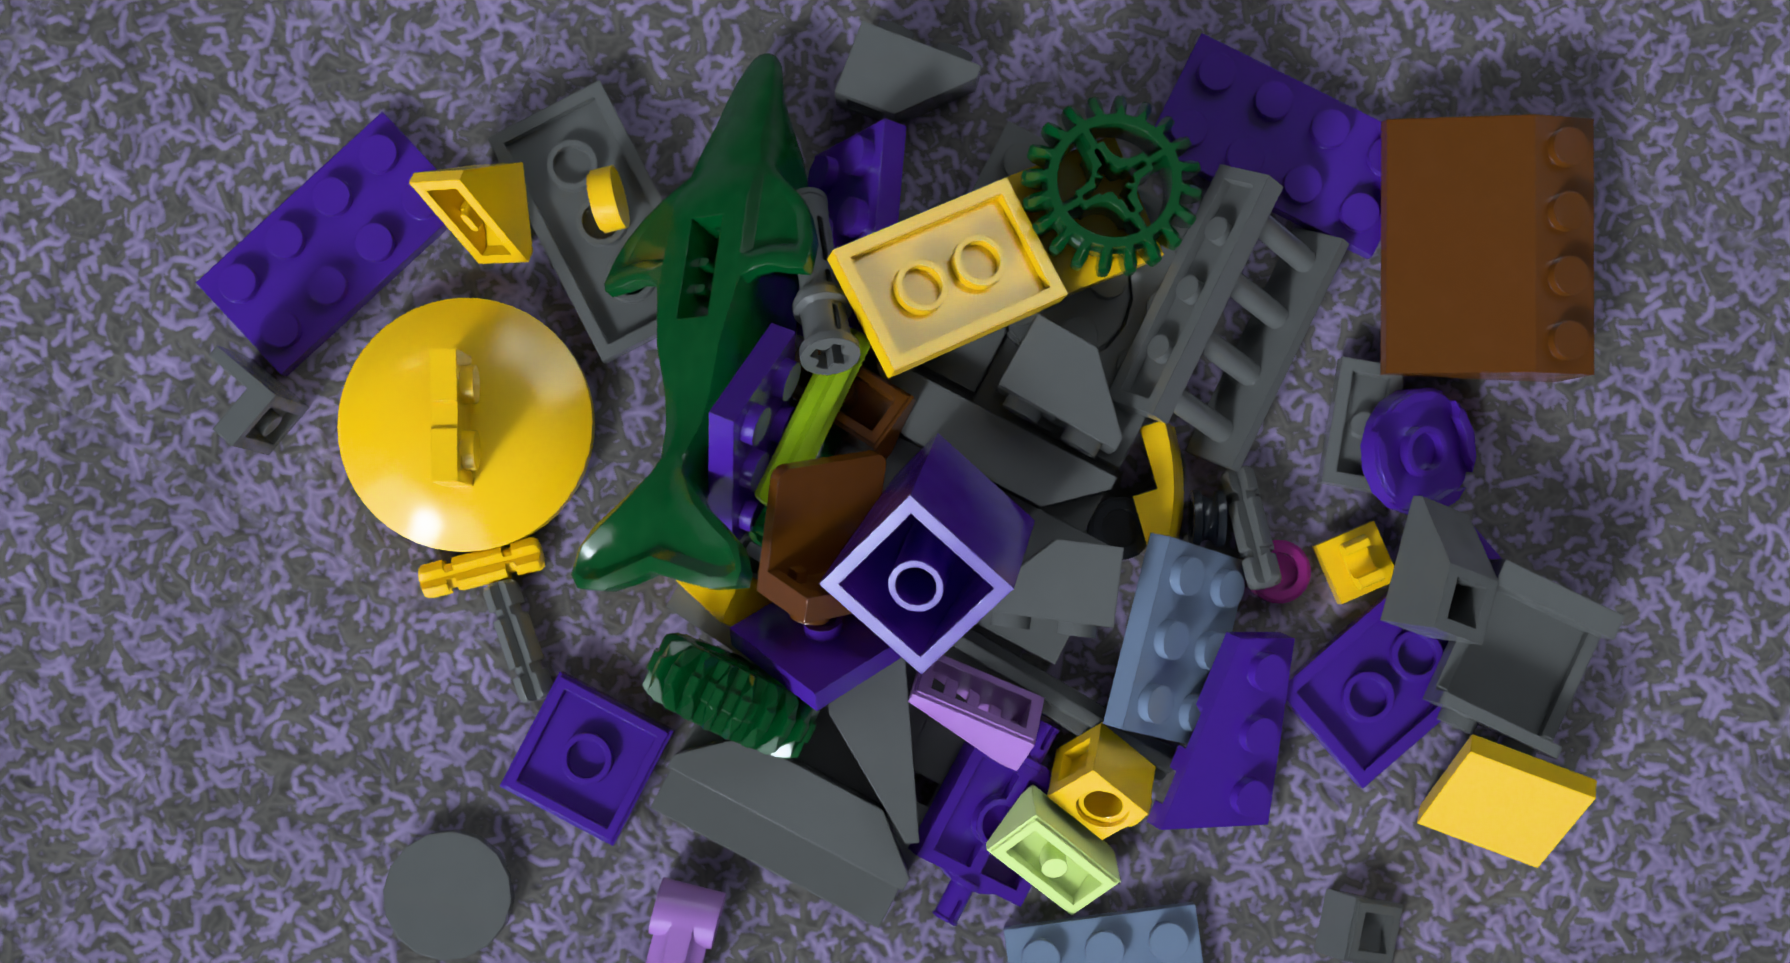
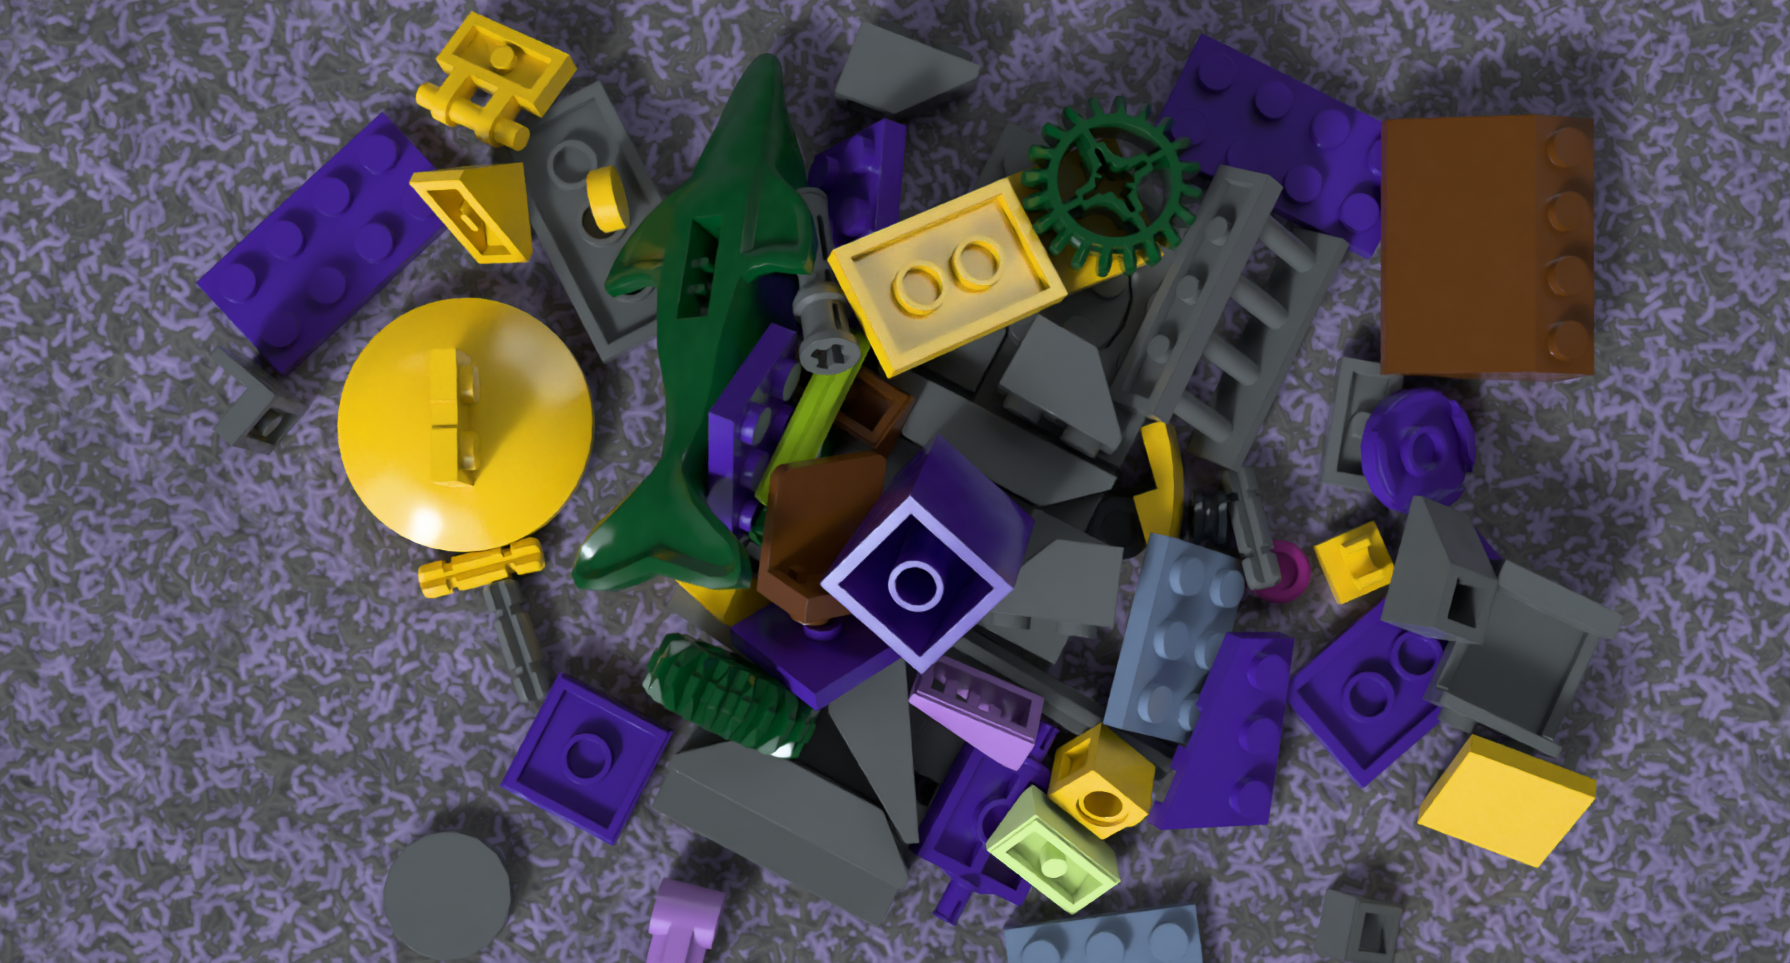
none -> yellow plate [416,11,577,151]

